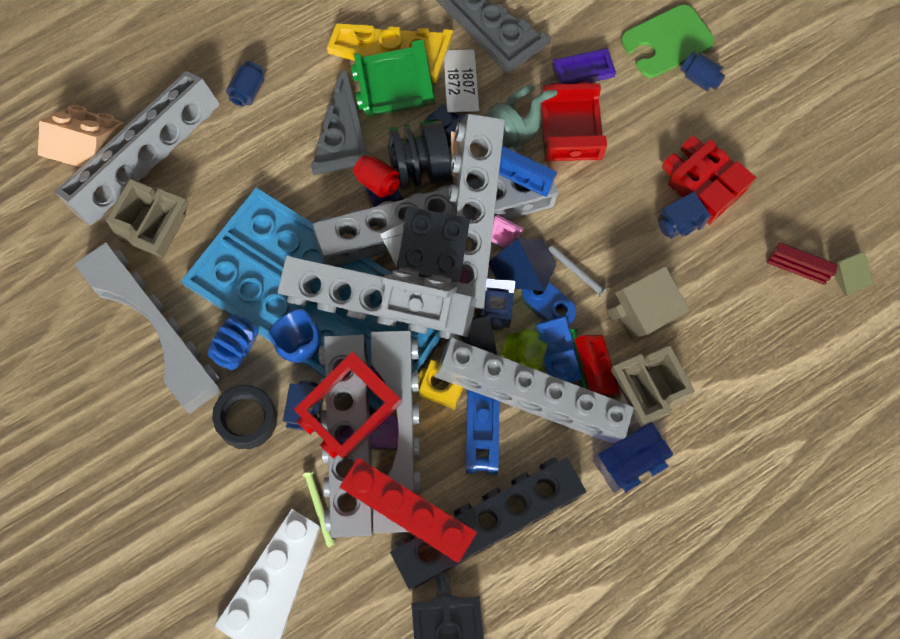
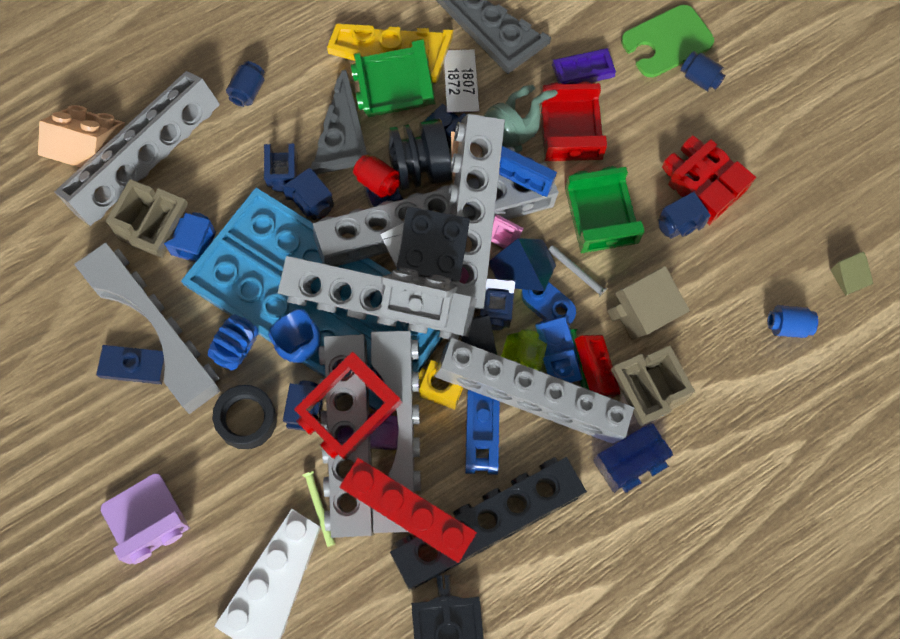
dark red tile [767,242,838,285] -> none
none -> dark blue plate [96,345,165,385]
none -> lavender bracket [101,474,190,564]
none -> blue window [164,212,216,262]
none -> dark blue window [264,144,298,192]
none -> dark blue window [282,168,334,220]
none -> green panel [565,166,645,253]
none -> blue brick [767,305,818,338]

